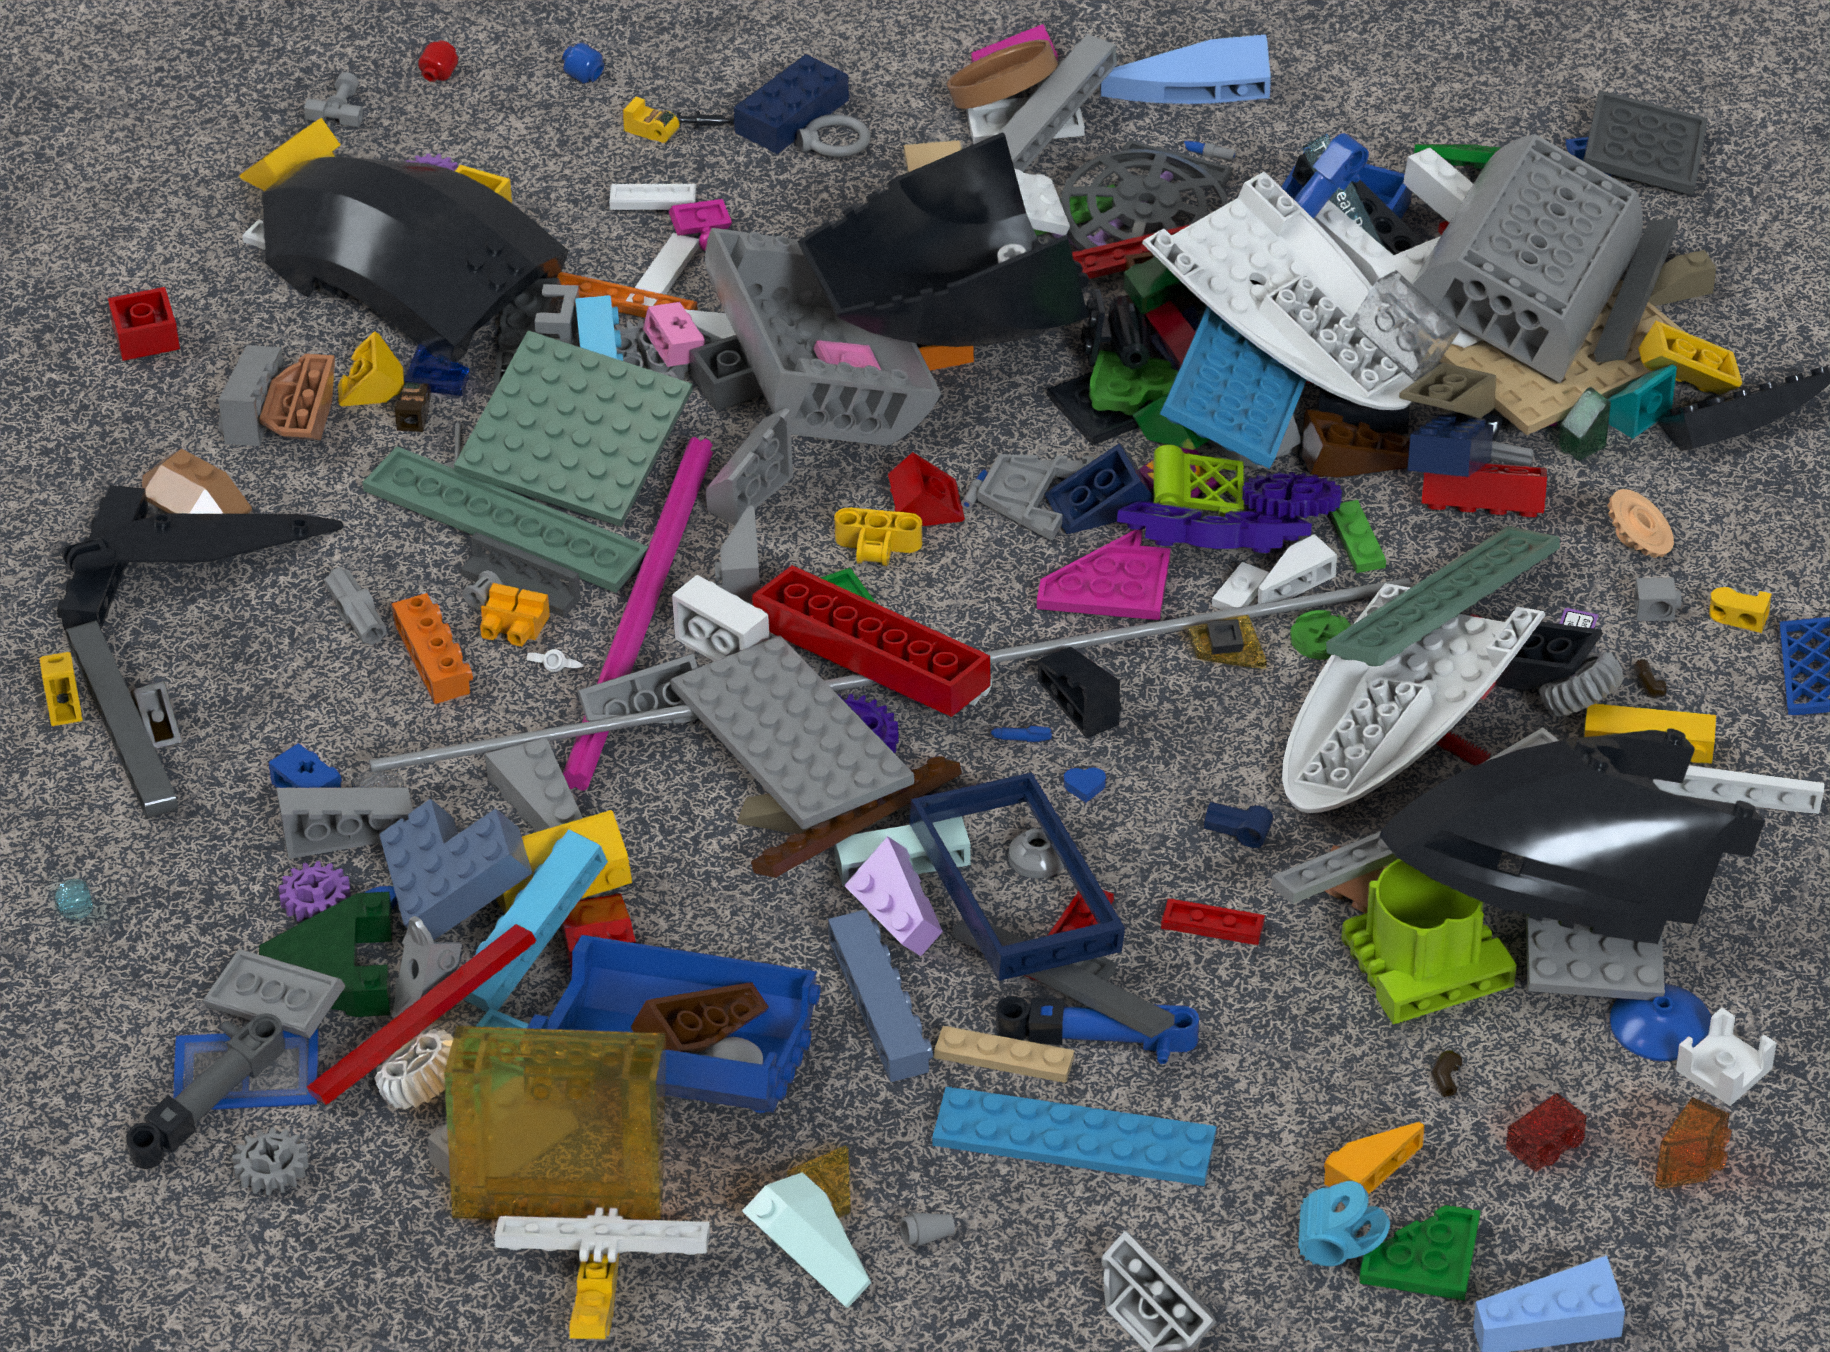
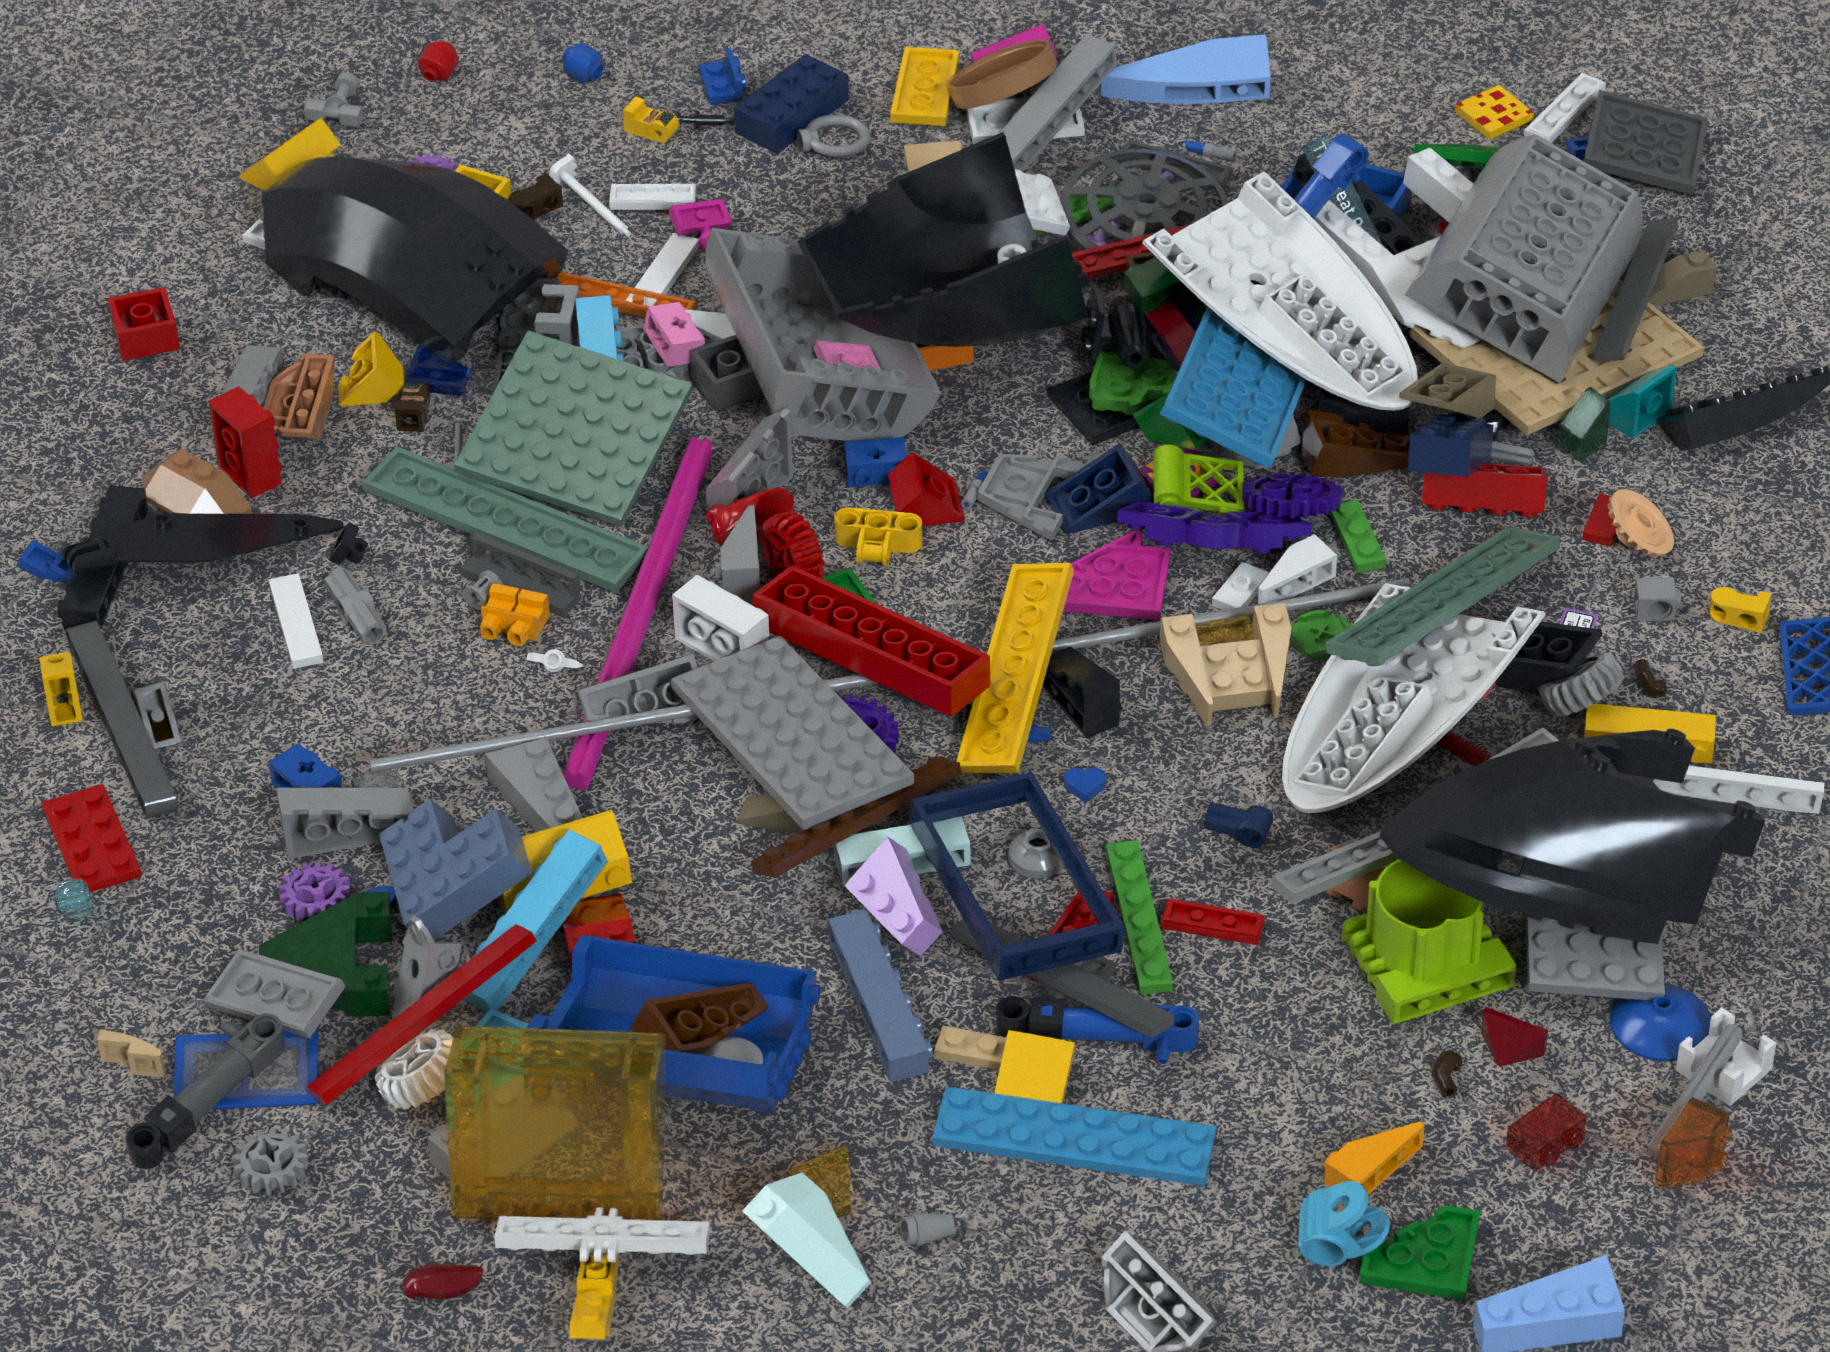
orange brick [392,593,473,704] -> none
black plate [1206,619,1244,654] -> none
clear brick [1350,270,1461,382] -> none
yellow slope [1638,320,1742,395] -> none
none -> blue slope [16,539,74,584]
none -> red plate [41,784,142,896]
none -> tan slope [97,1030,165,1077]
none -> red brick [208,386,282,499]
none -> white tile [268,573,324,669]
none -> black tile [329,522,368,565]
none -> dark red arm [403,1264,483,1300]
none -> dark brown leg [509,173,563,220]
none -> white piece [549,154,631,237]
none -> blue bracket [699,48,746,105]
none -> red hair [706,487,795,546]
none -> red gear [760,511,825,579]
none -> blue brick [844,437,907,487]
none -> yellow plate [890,47,960,126]
none -> yellow plate [957,563,1074,773]
none -> yellow tile [994,1030,1076,1103]
none -> bright green plate [1106,840,1173,995]
none -> tan wedge [1159,603,1291,726]
none -> yellow tile [1455,85,1534,140]
none -> dark red slope [1481,1007,1548,1067]
none -> white tile [1524,73,1606,143]
none -> red tile [1582,493,1617,547]
none -> light grey axle [1648,1024,1743,1158]

